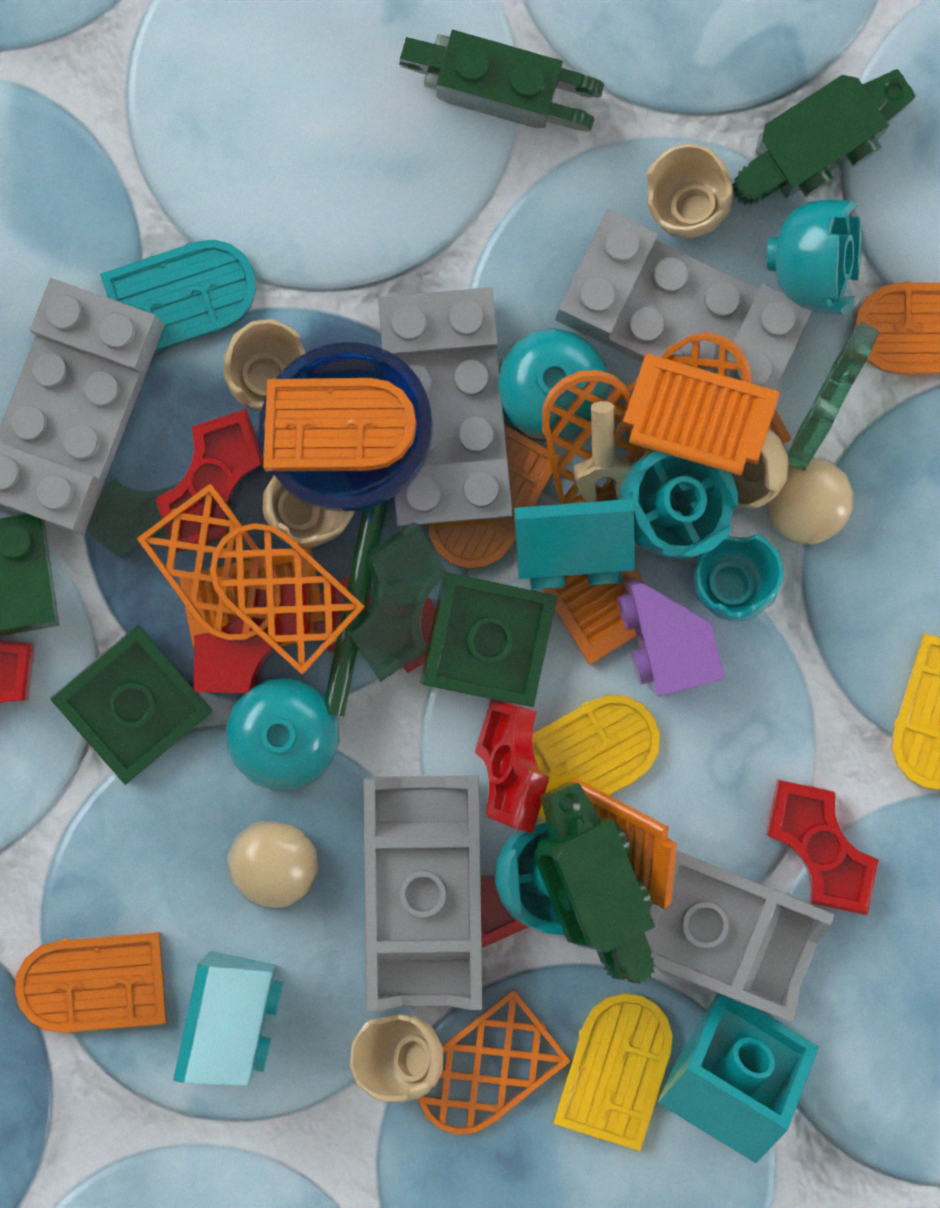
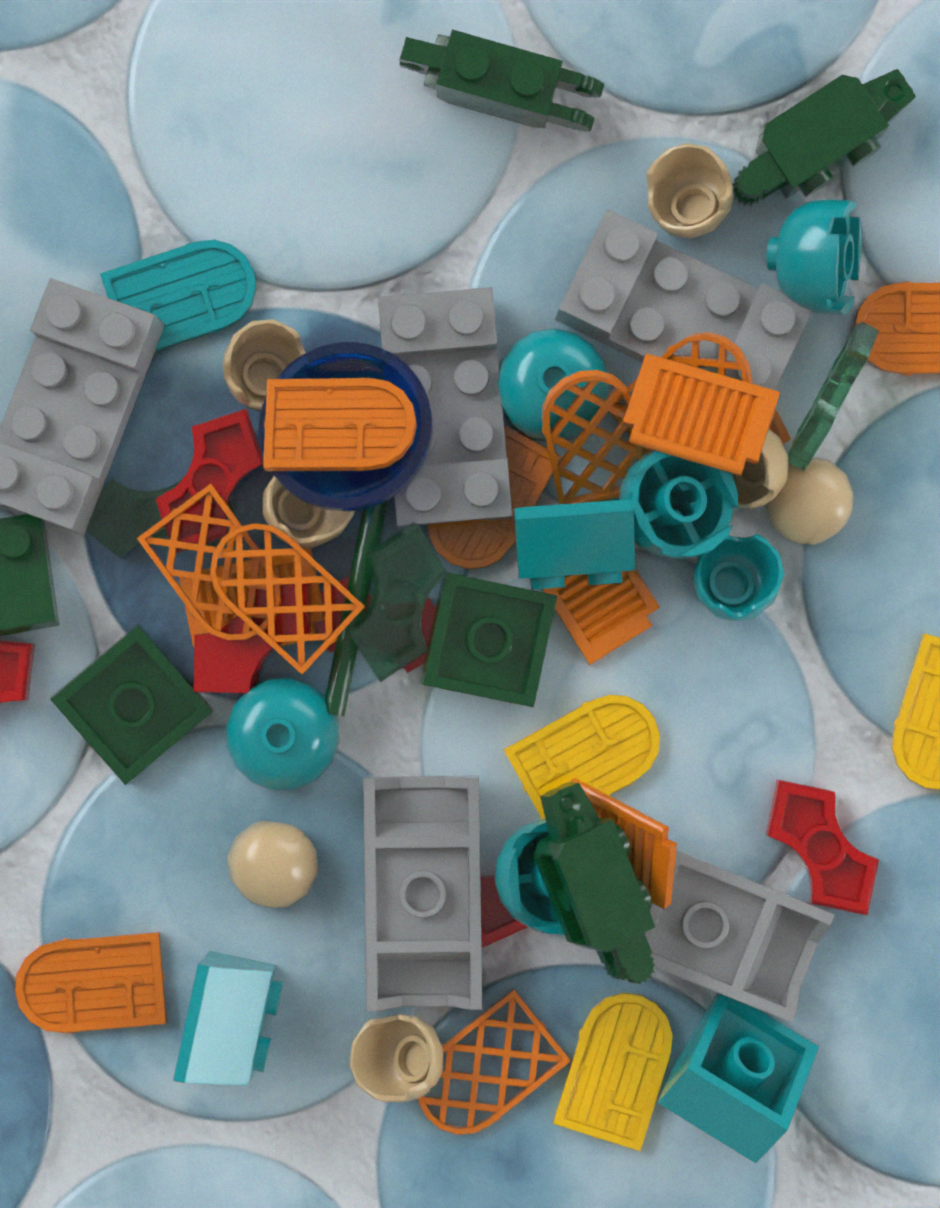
red tile [475,699,550,834] -> none
tan bar [574,401,632,502] -> none
medium lavender slope [617,577,725,697] -> none

